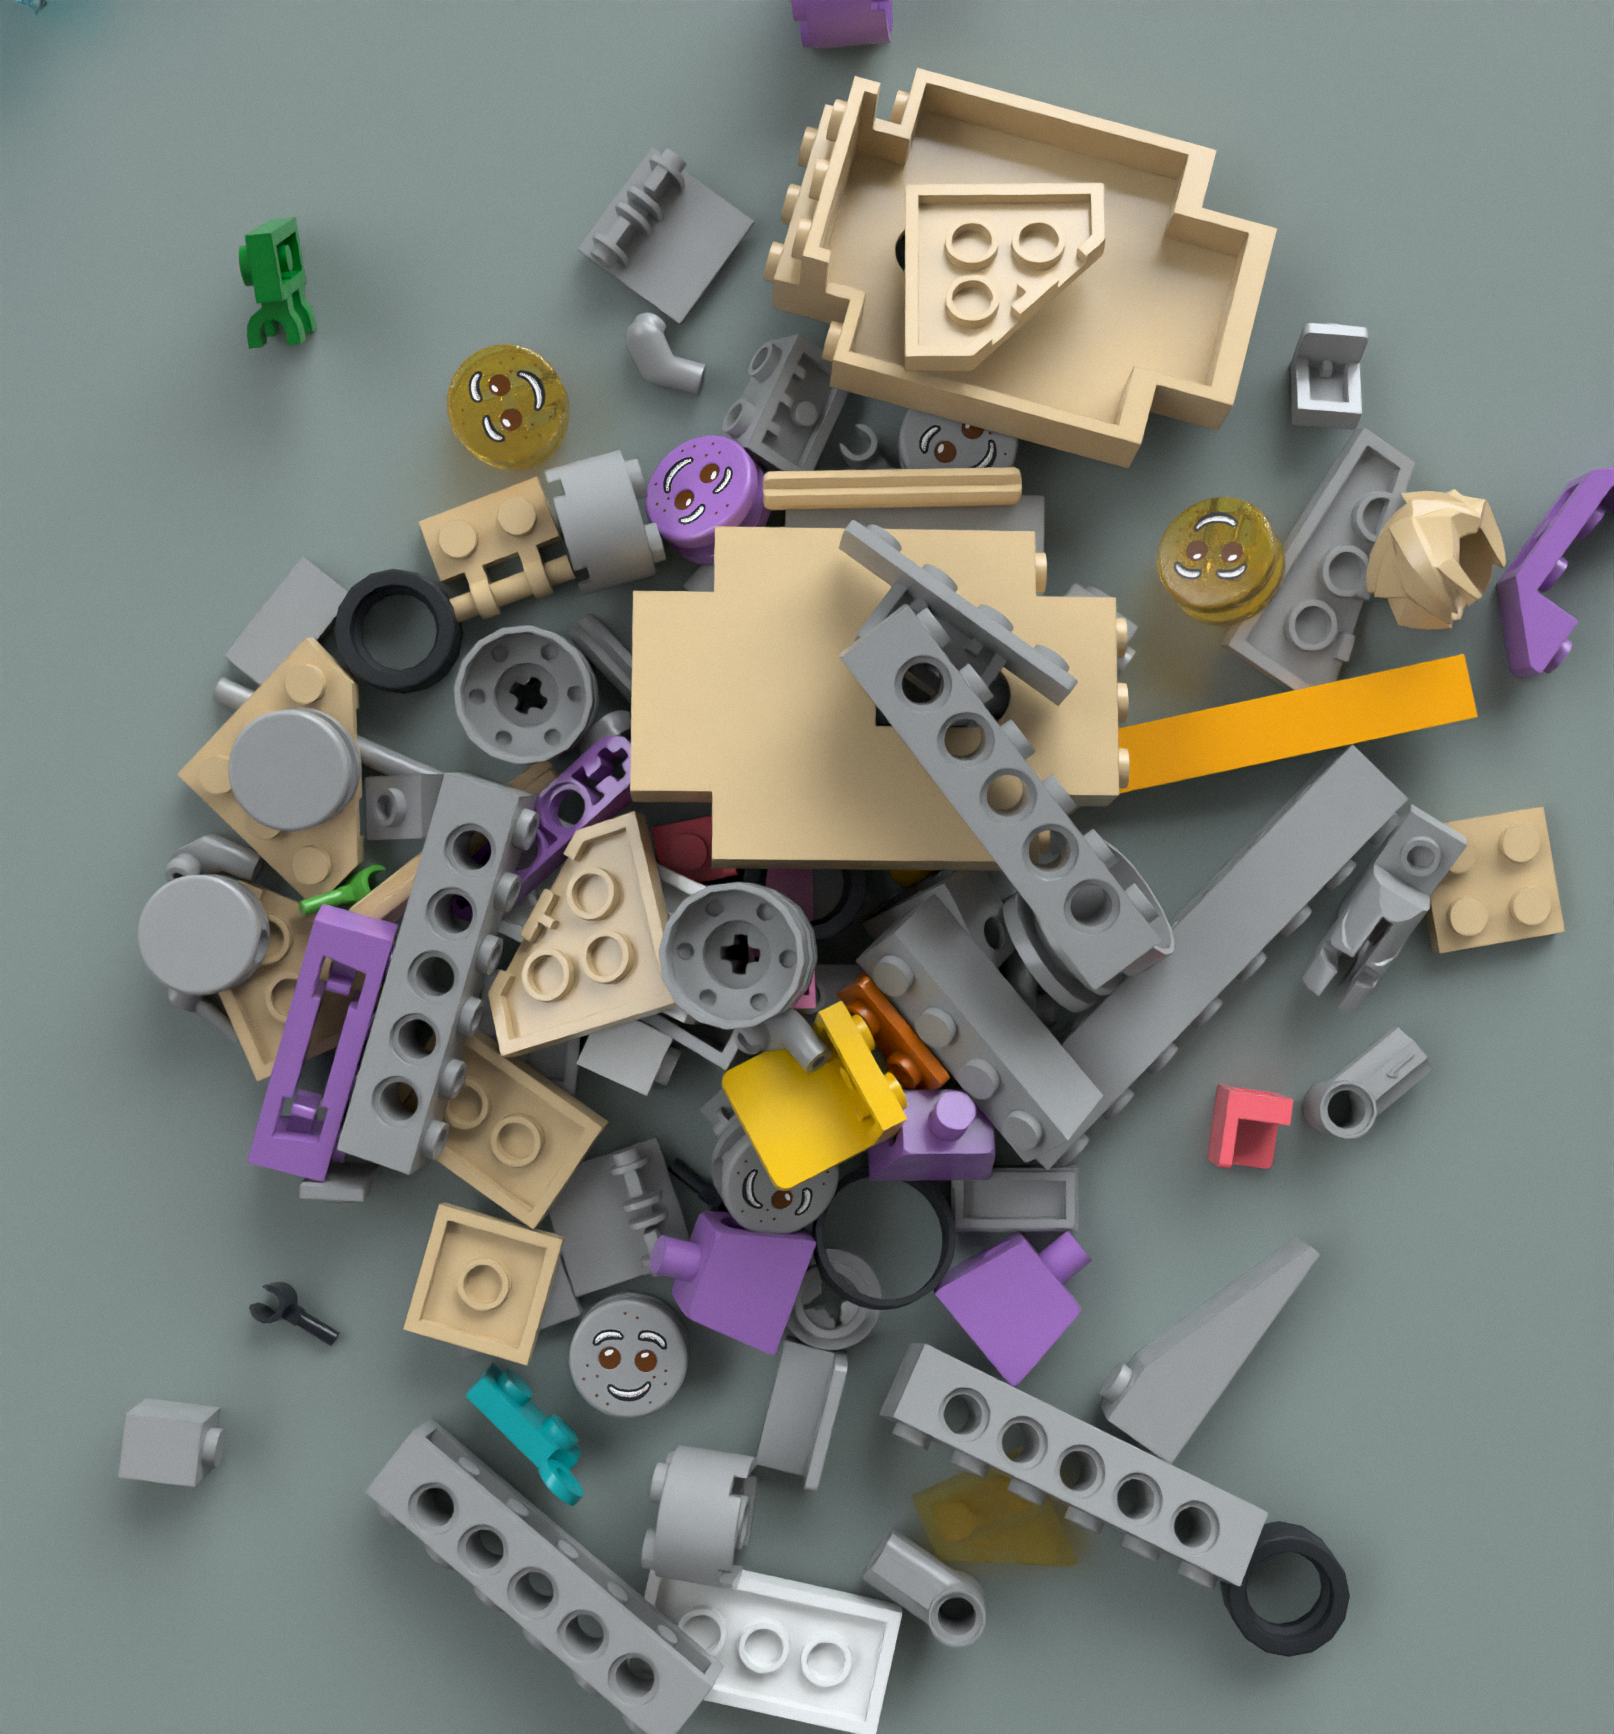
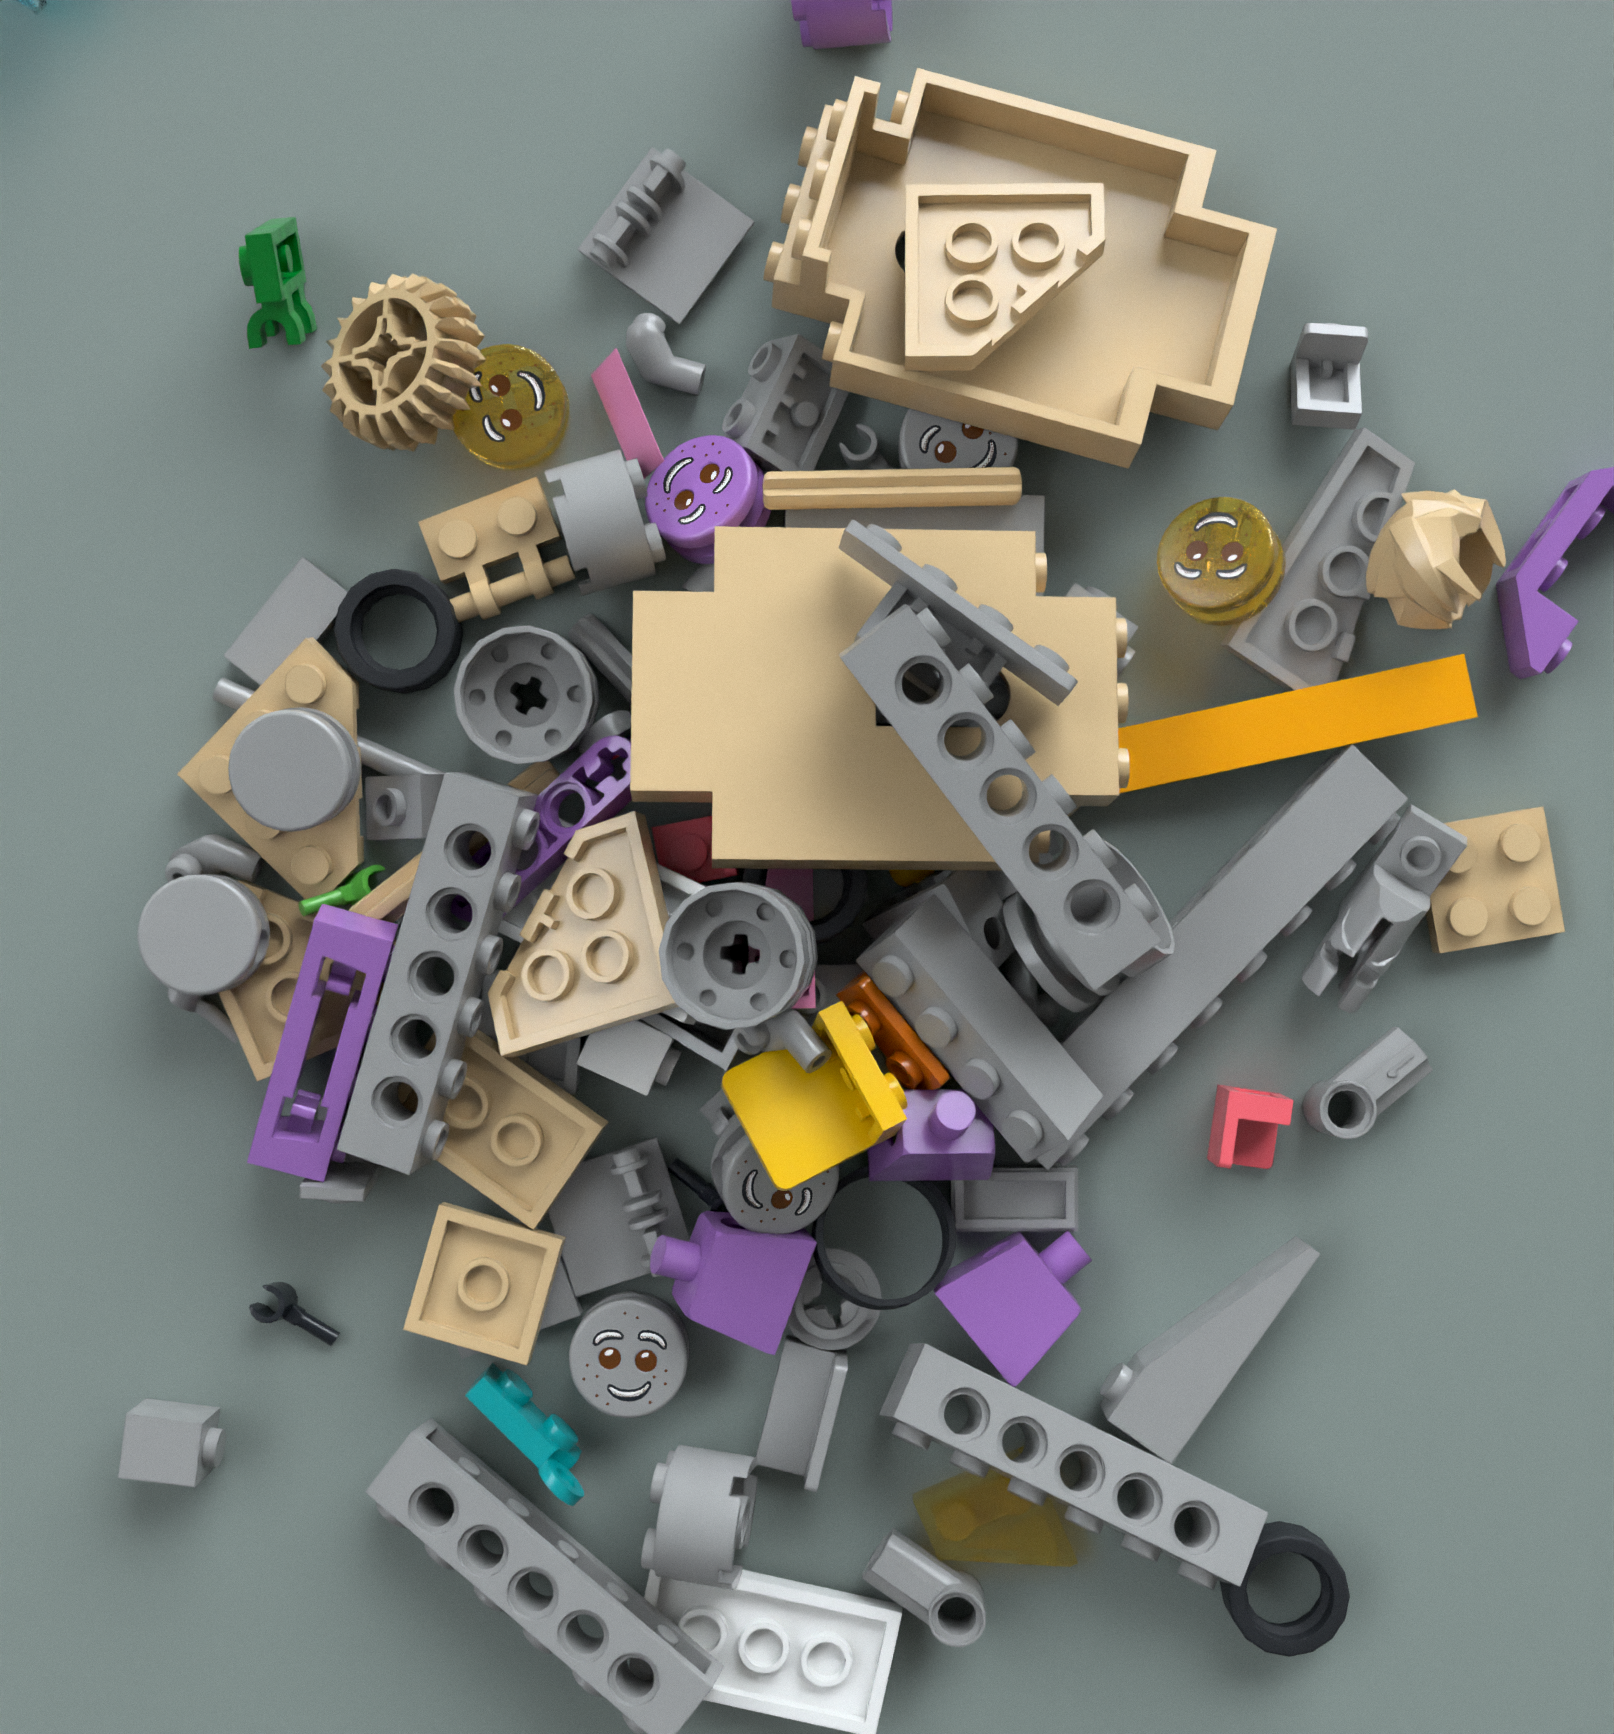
none -> tan gear [321,273,486,452]
none -> bright pink sticker [591,348,664,479]

